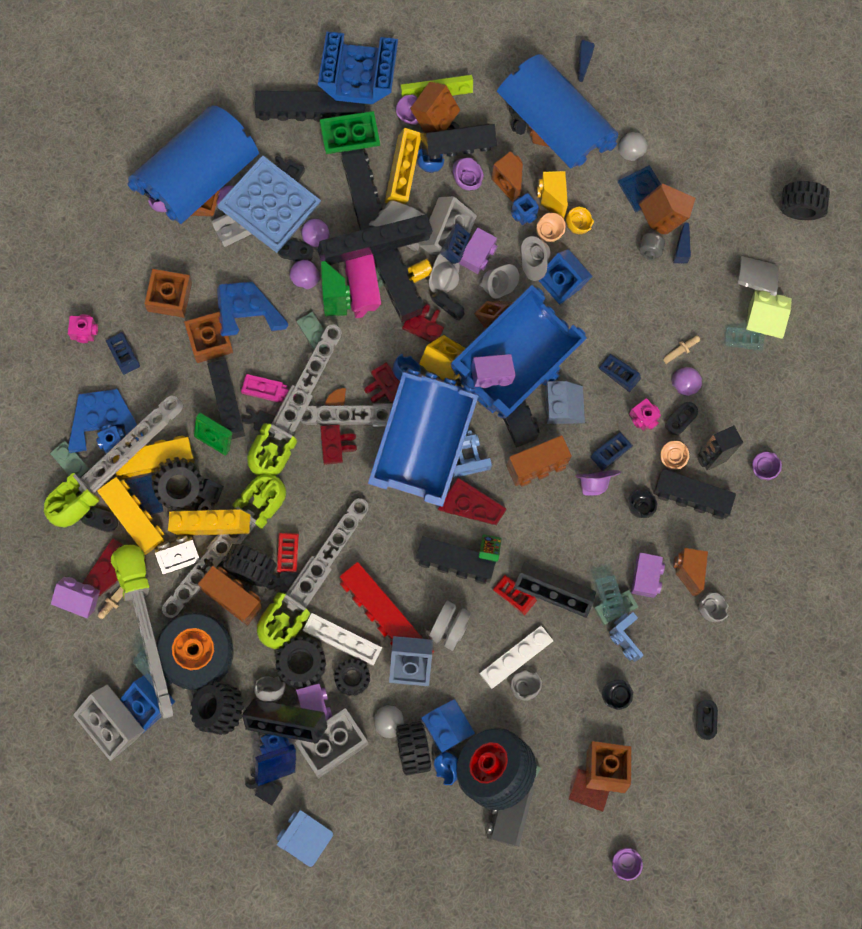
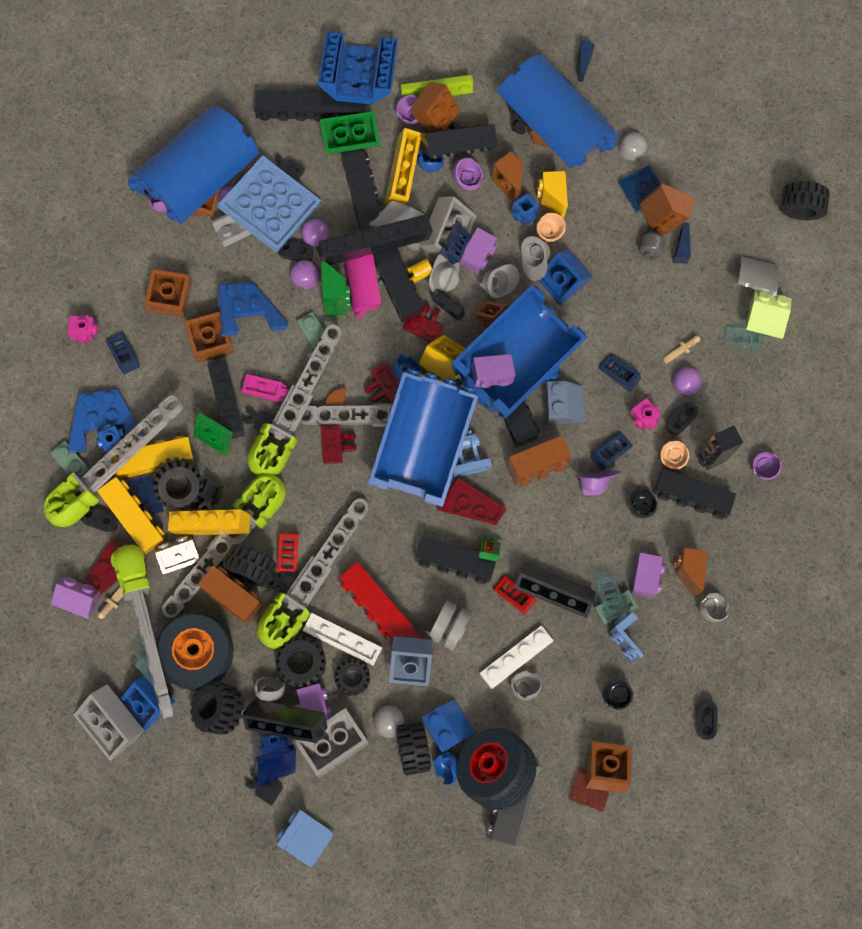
yellow hair [566,206,594,235] -> none
medium lavender hair [612,848,643,881] -> none

